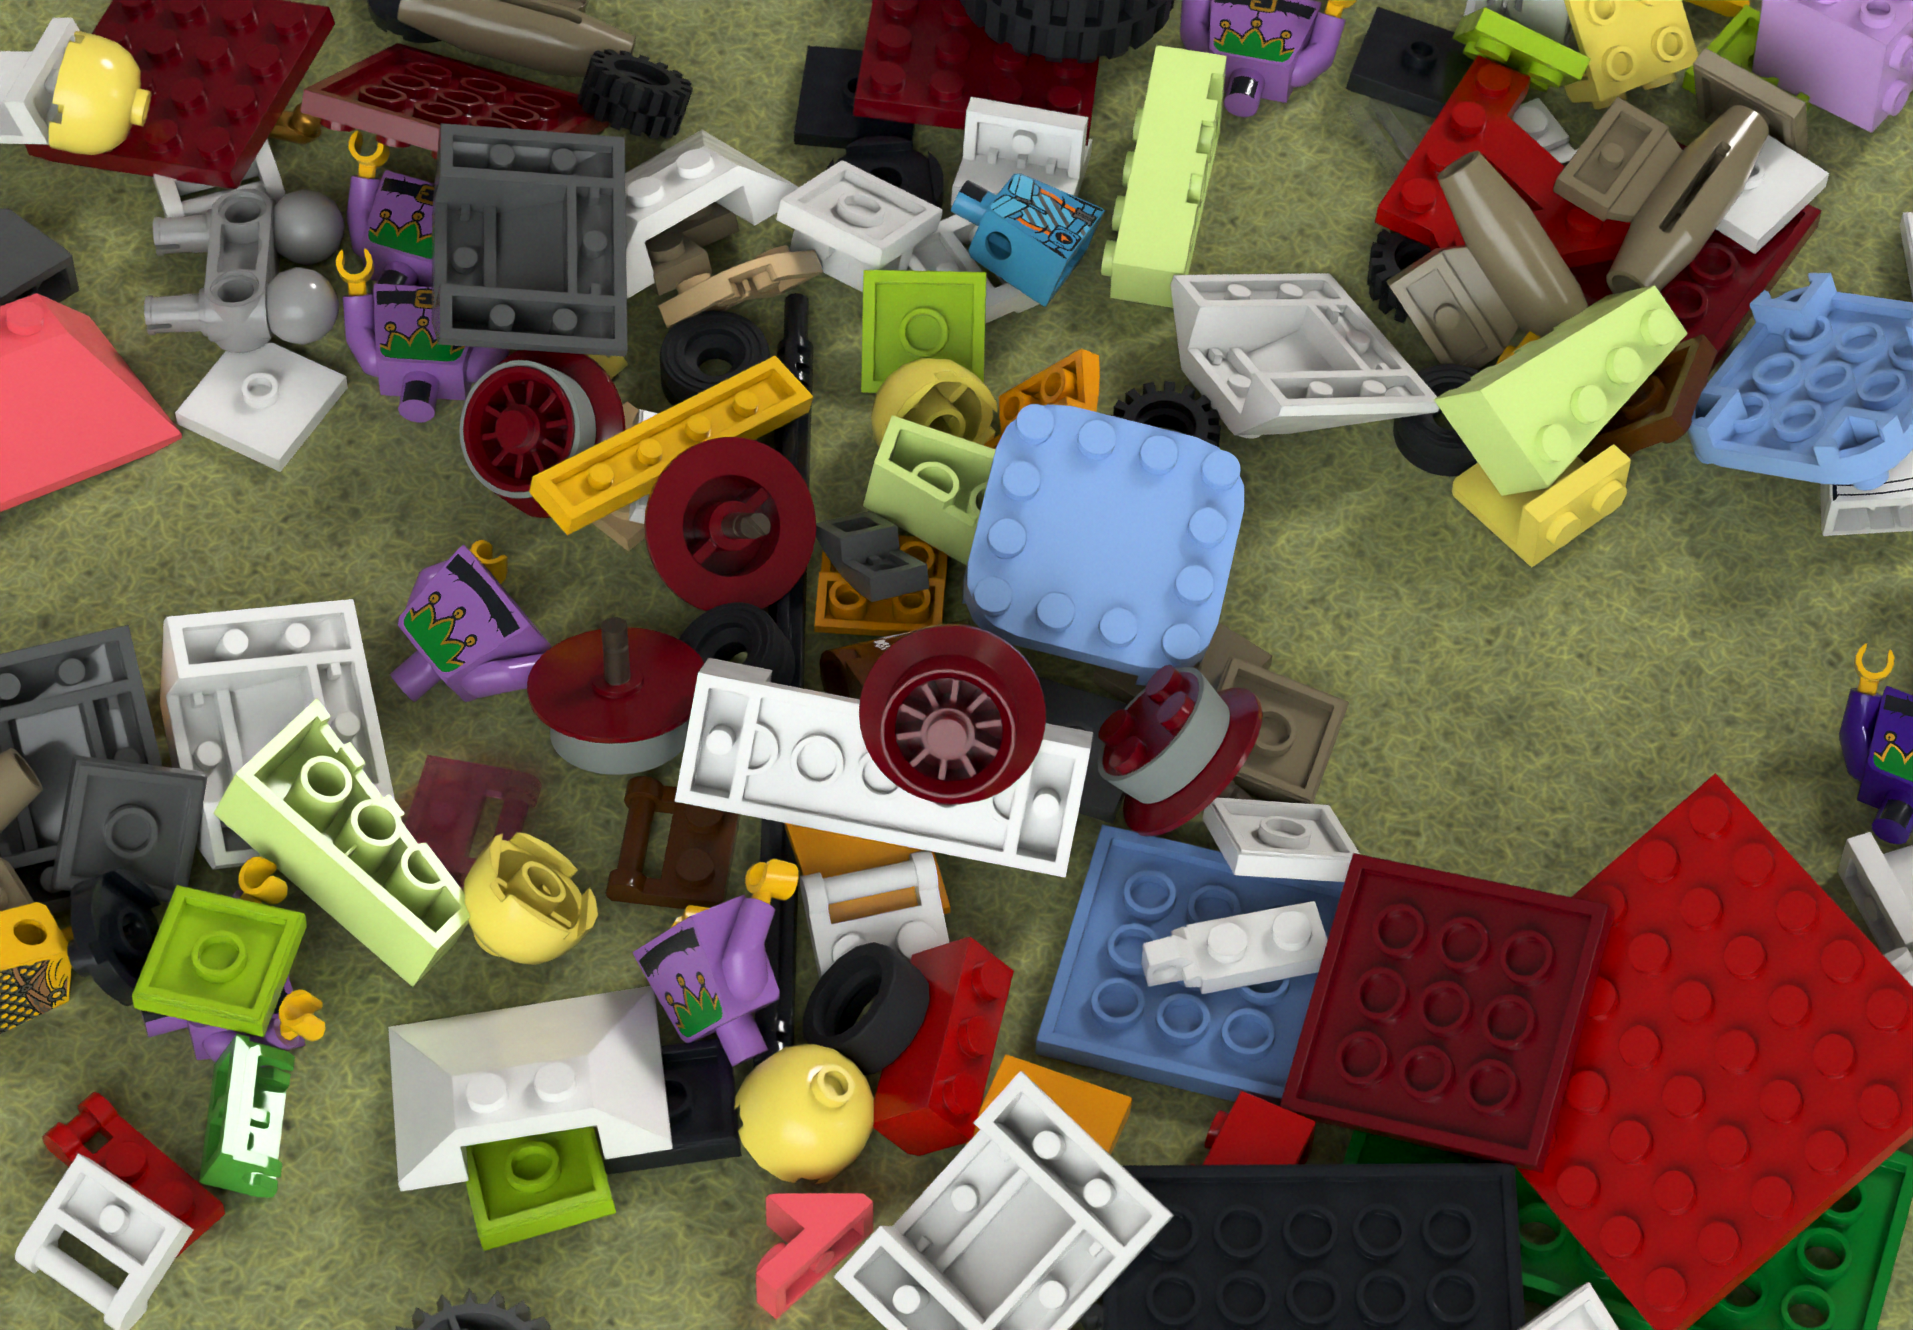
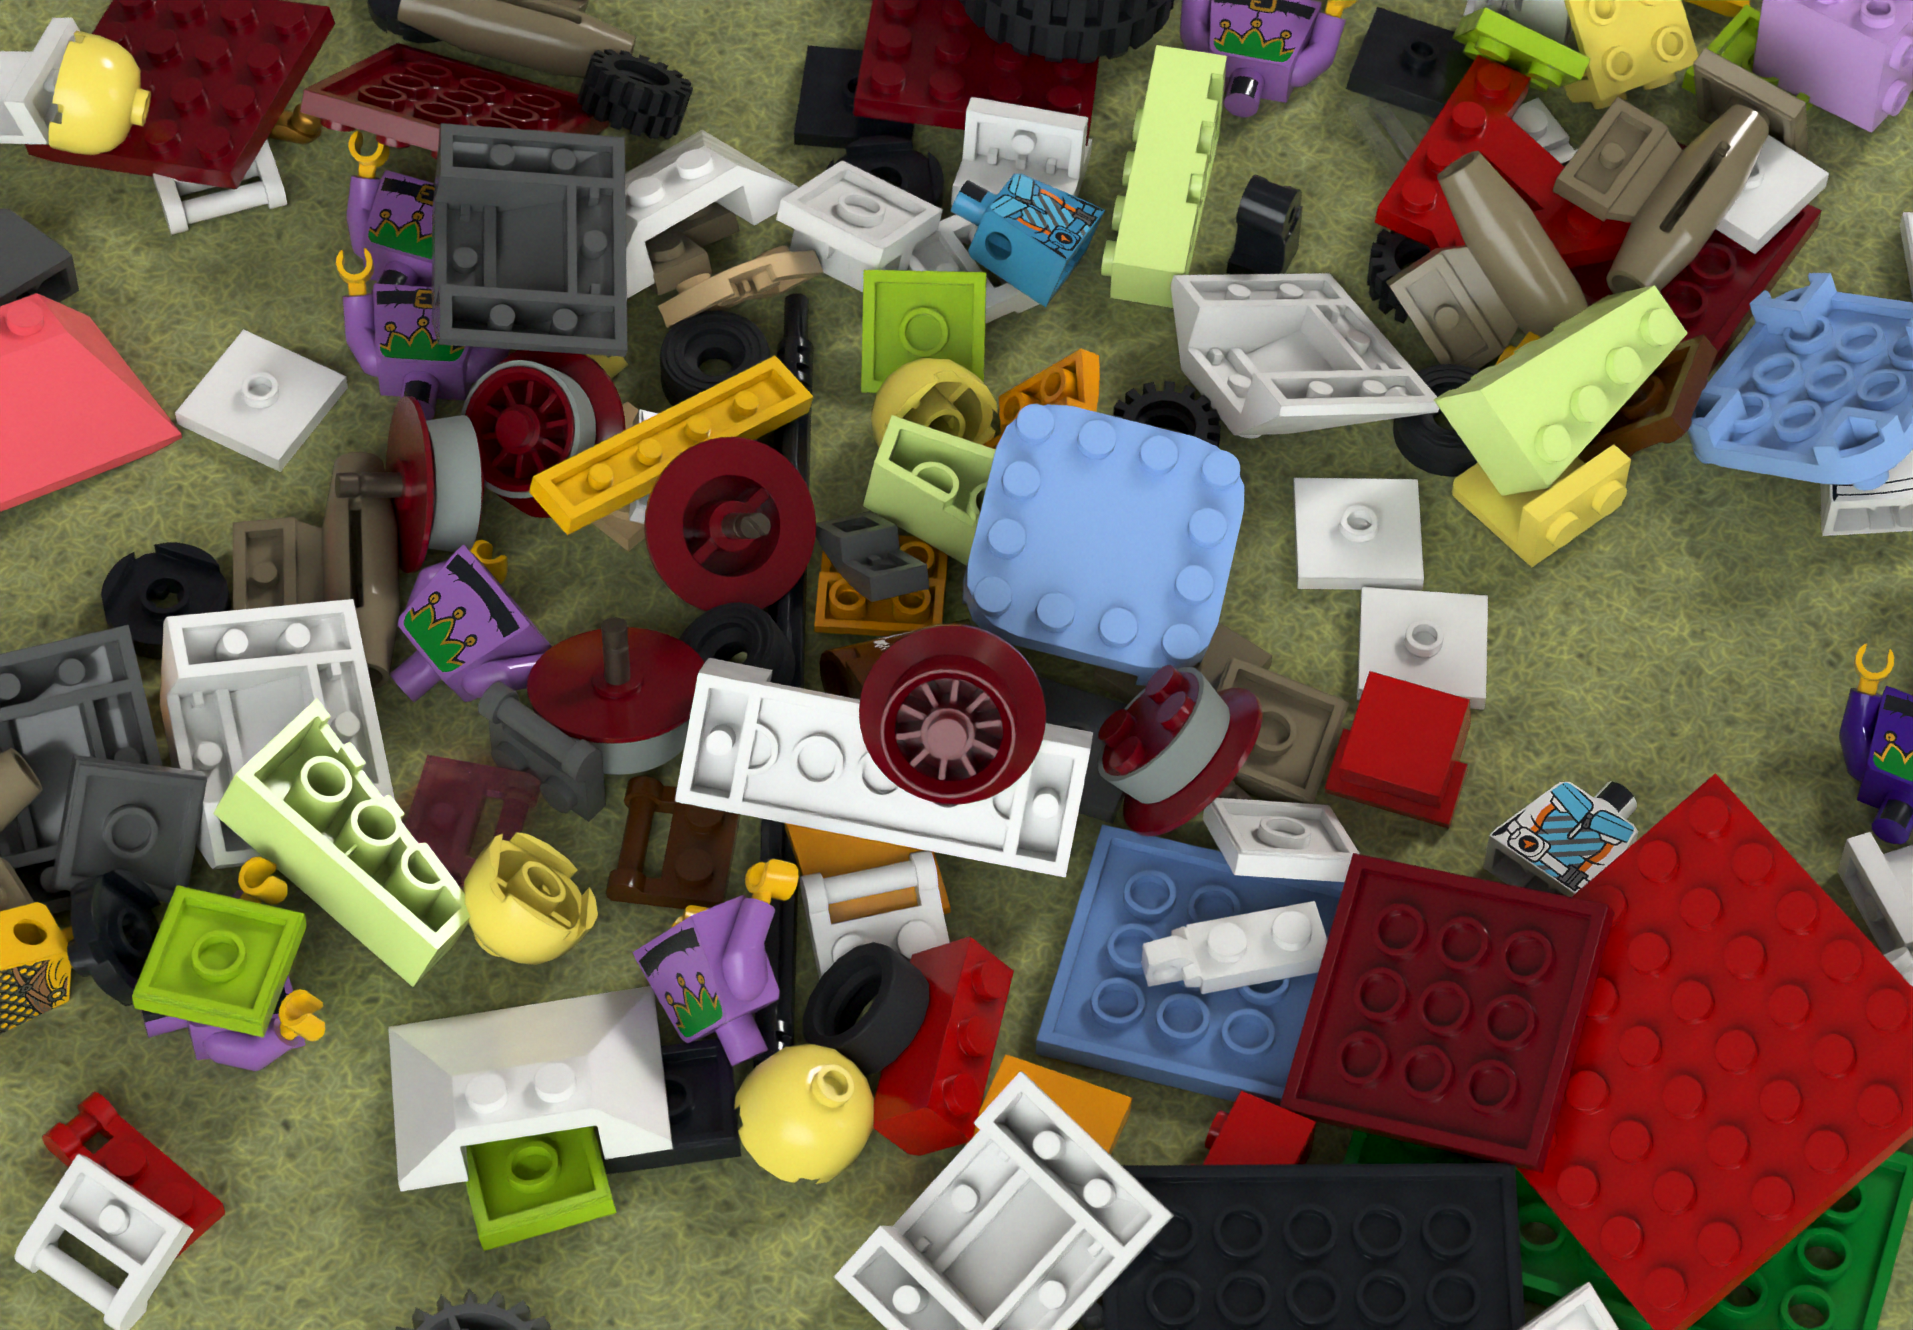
light grey piece [144,188,345,353] -> none
bright green hinge [199,1034,295,1197] -> none
coral slope [756,1193,873,1320] -> none
none -> black plate [101,542,231,659]
none -> dark tan plate [233,452,400,688]
none -> piece [335,396,484,573]
none -> dark grey plate [478,681,606,822]
none -> black leg [1226,175,1303,274]
none -> white plate [1293,478,1424,590]
none -> red plate [1324,671,1471,829]
none -> white plate [1357,587,1488,709]
none -> torso [1483,782,1638,897]

